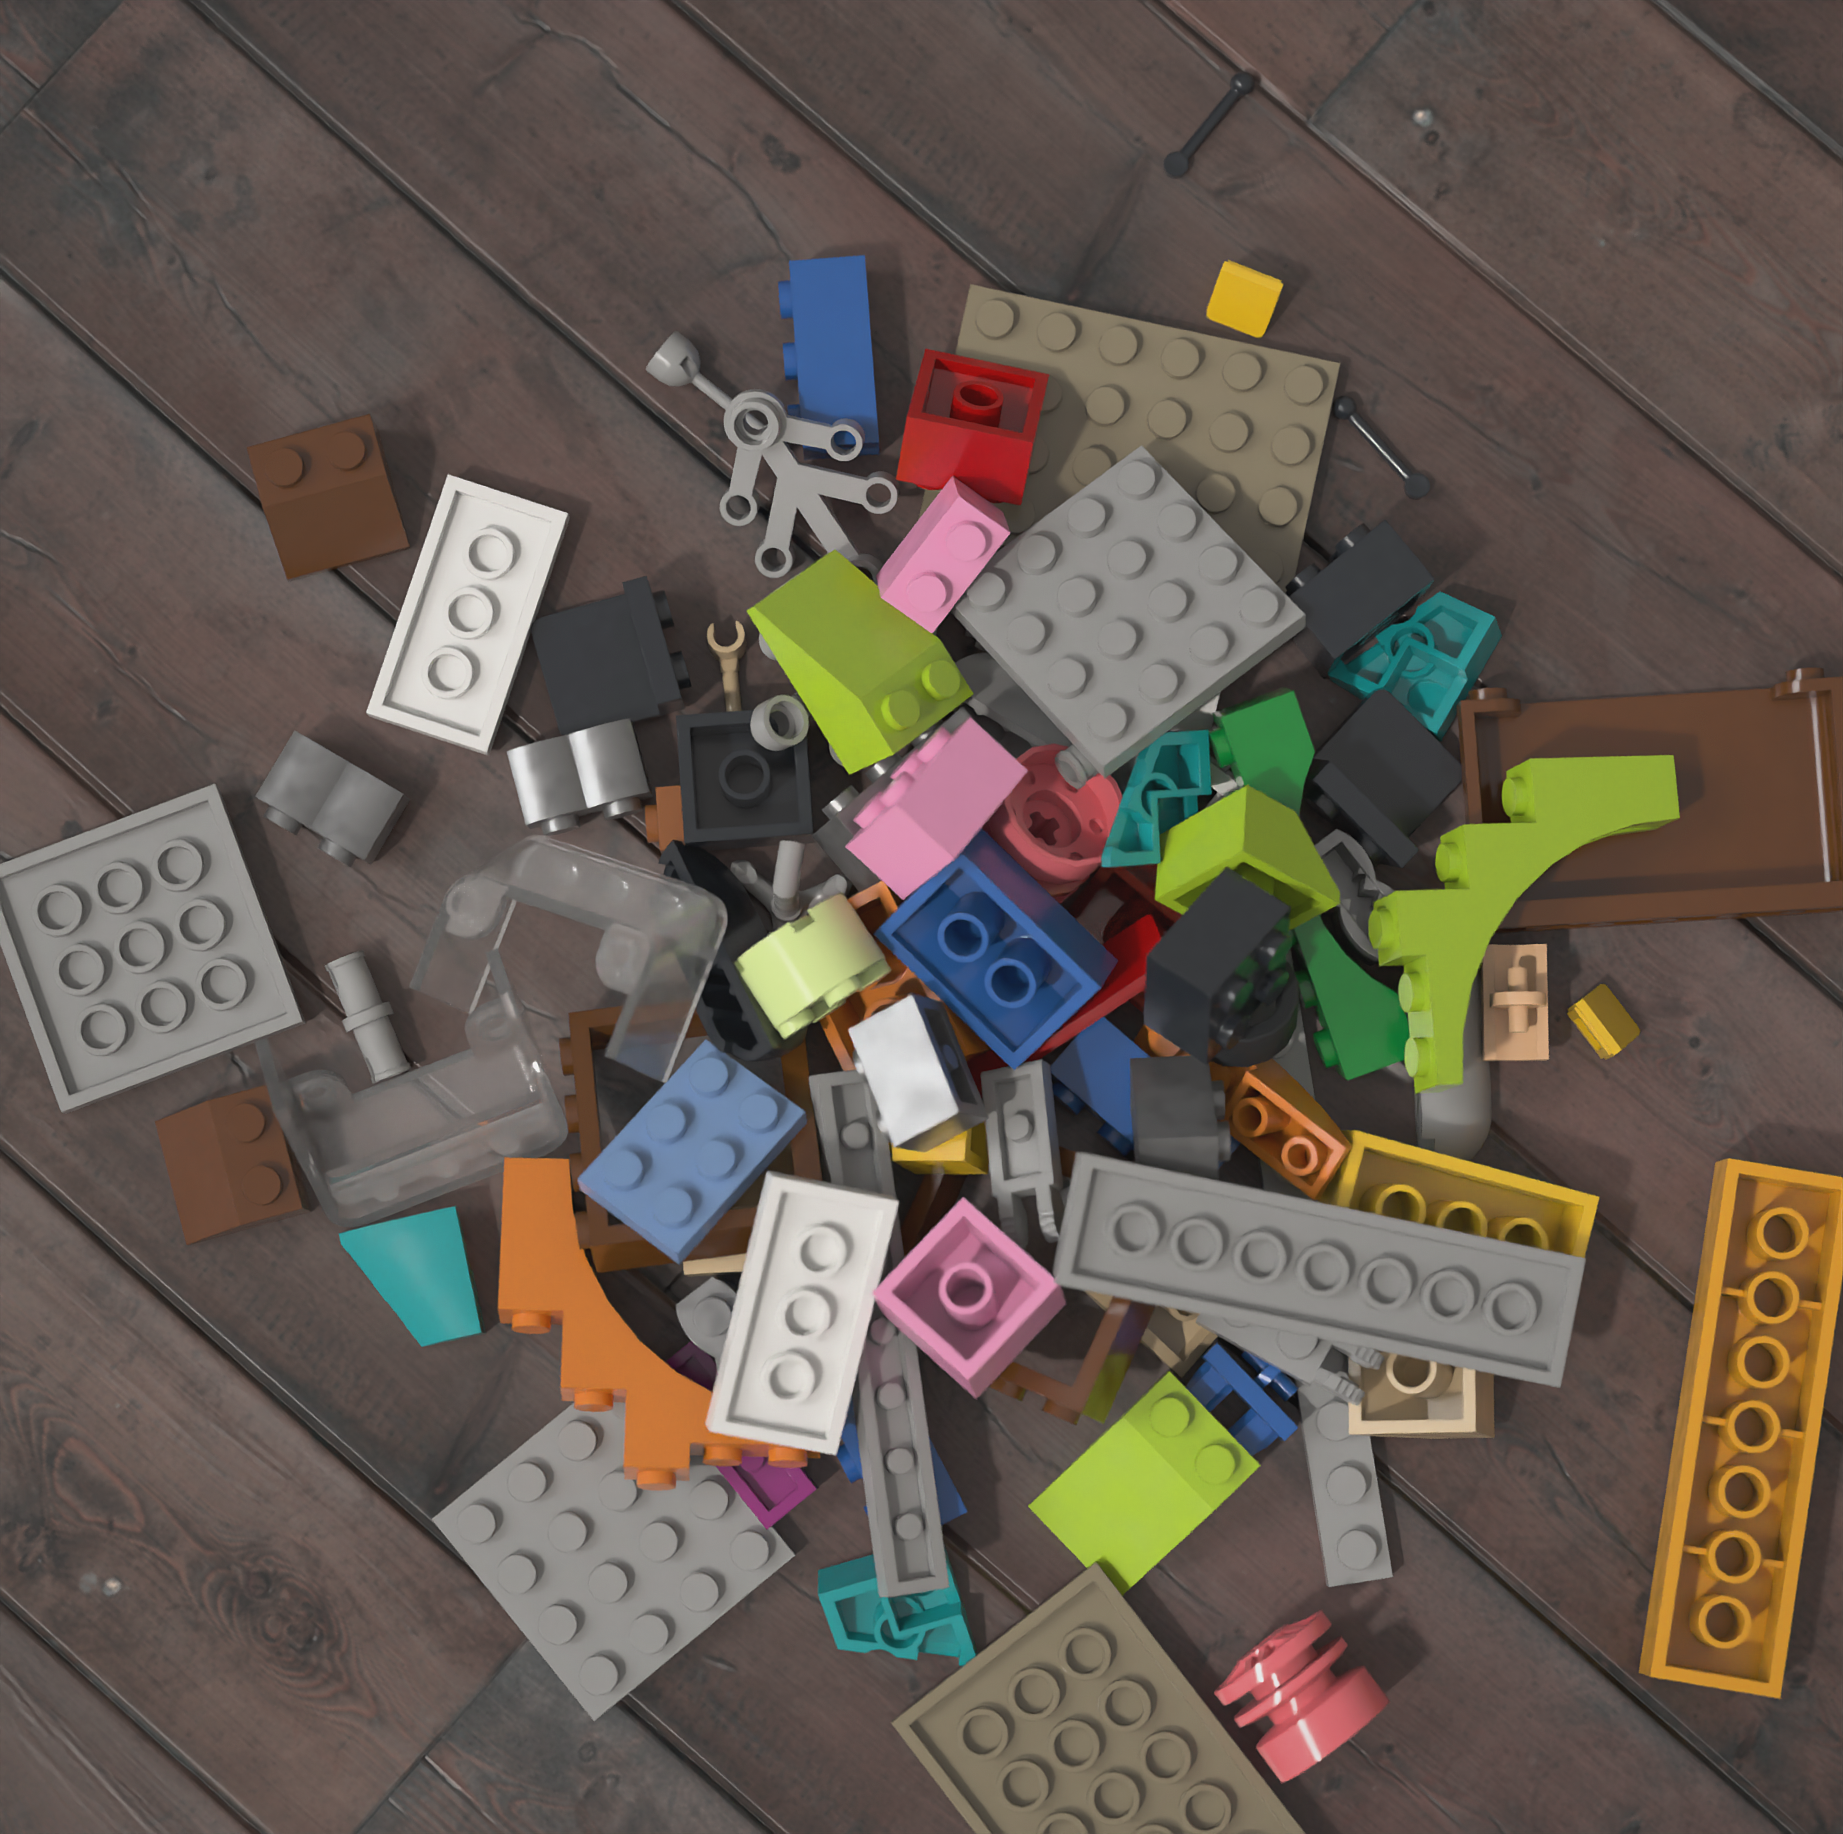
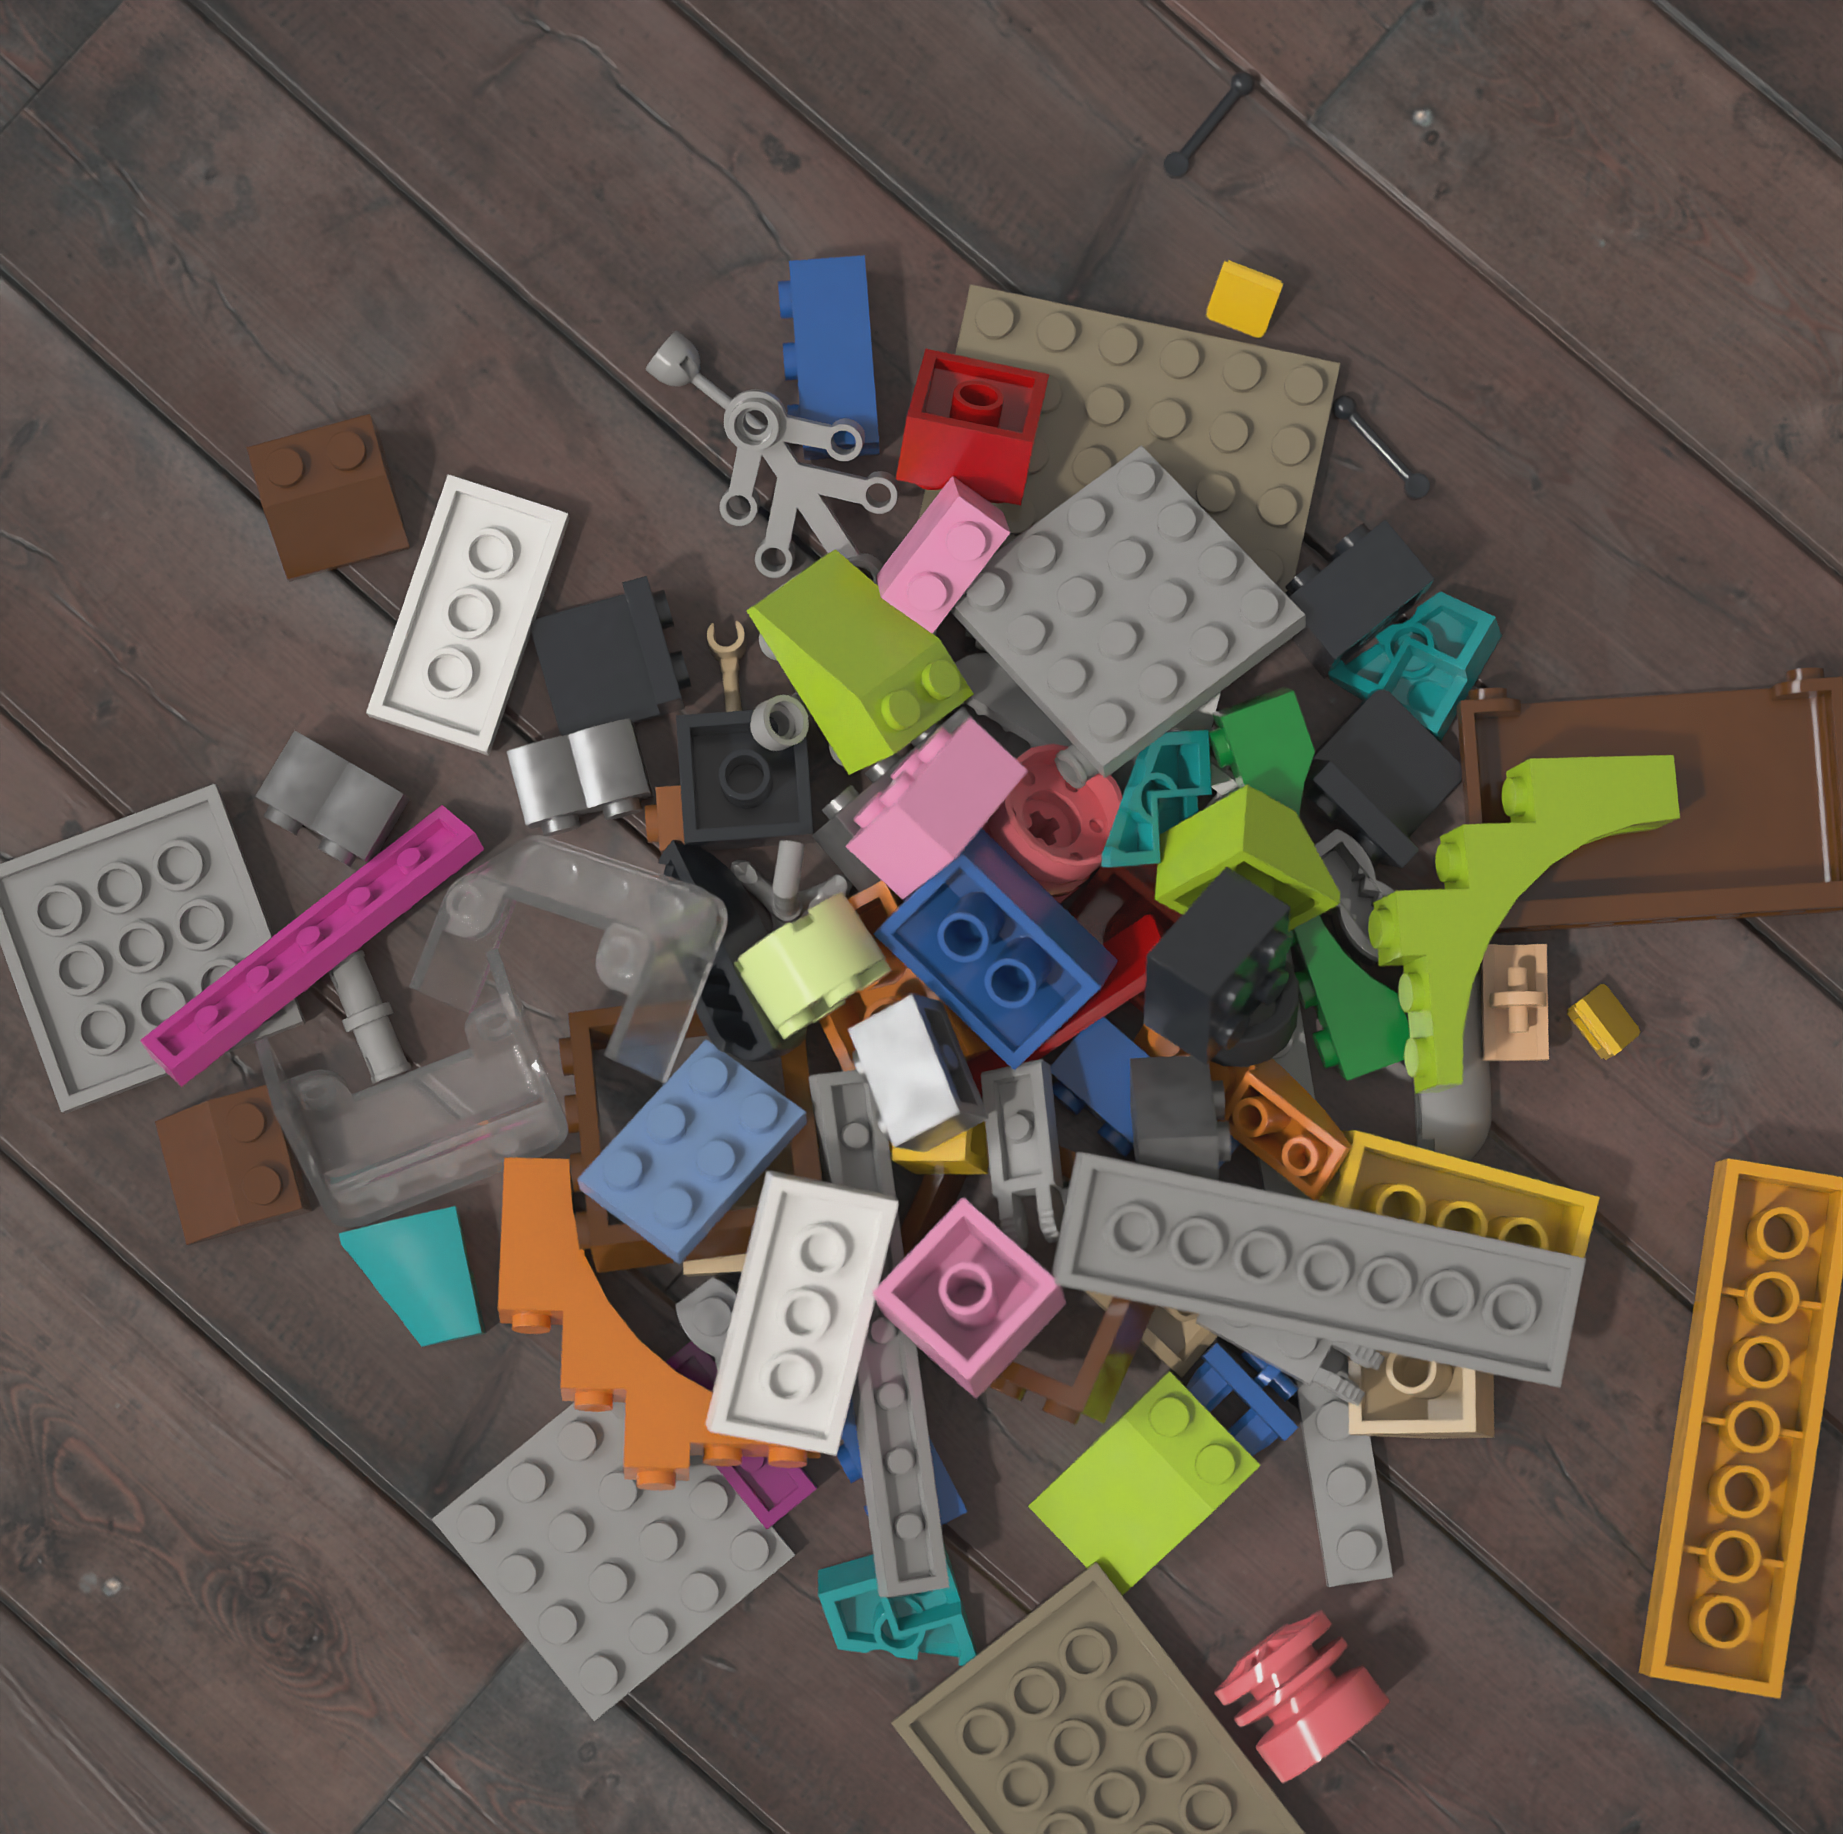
none -> dark pink plate [140,805,484,1087]

